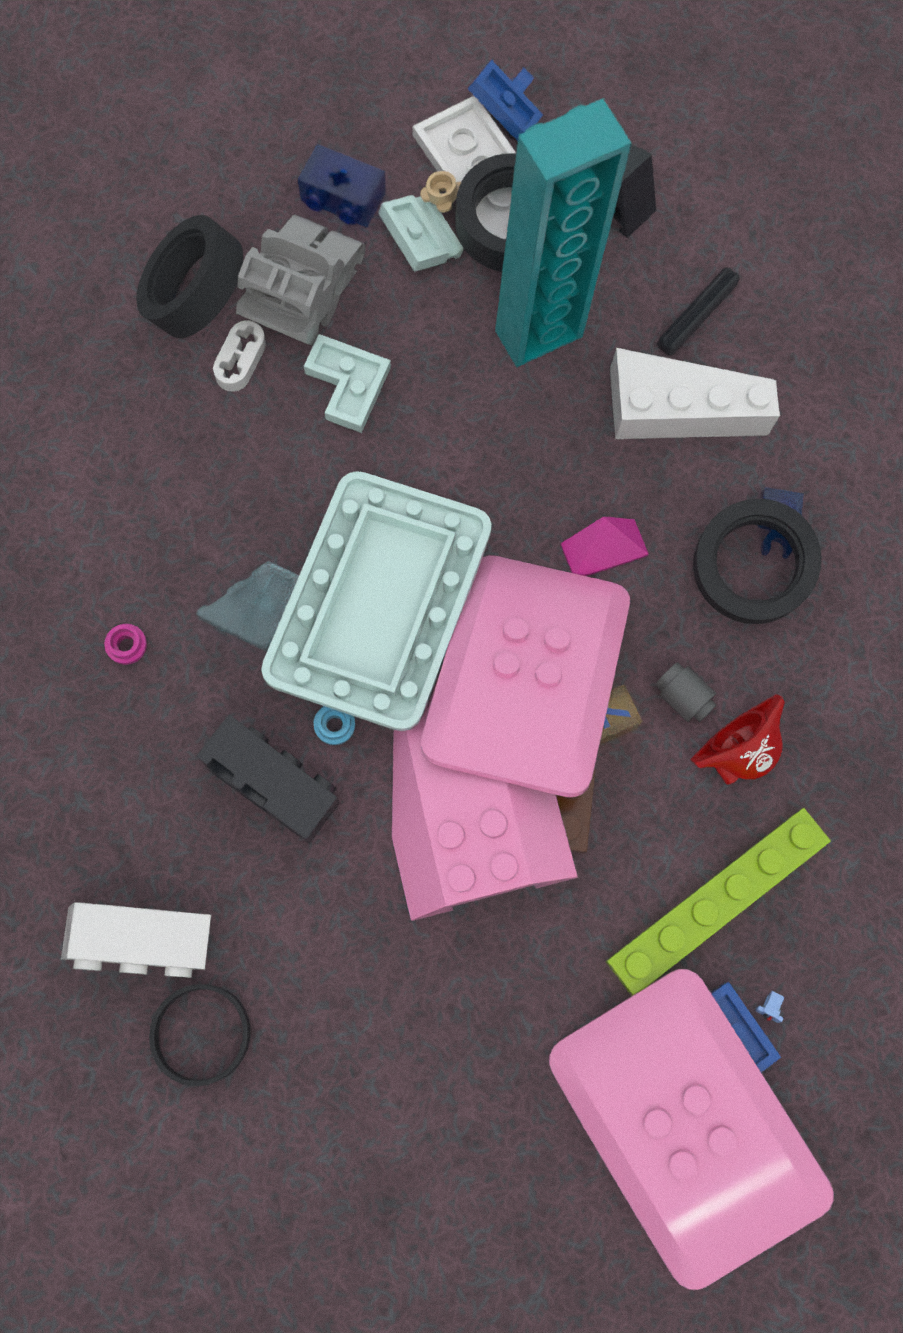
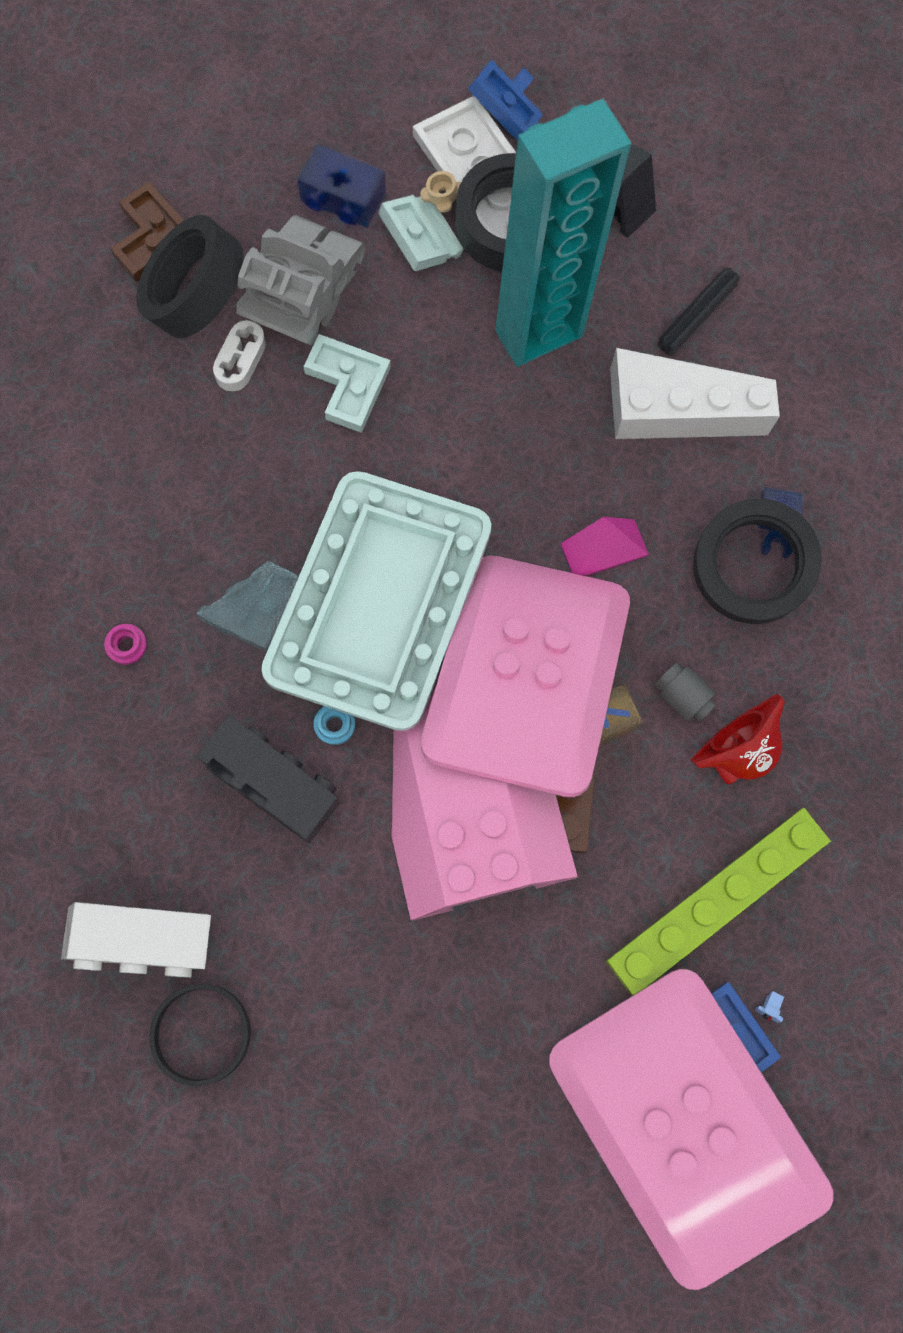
none -> reddish brown plate [110,181,184,283]

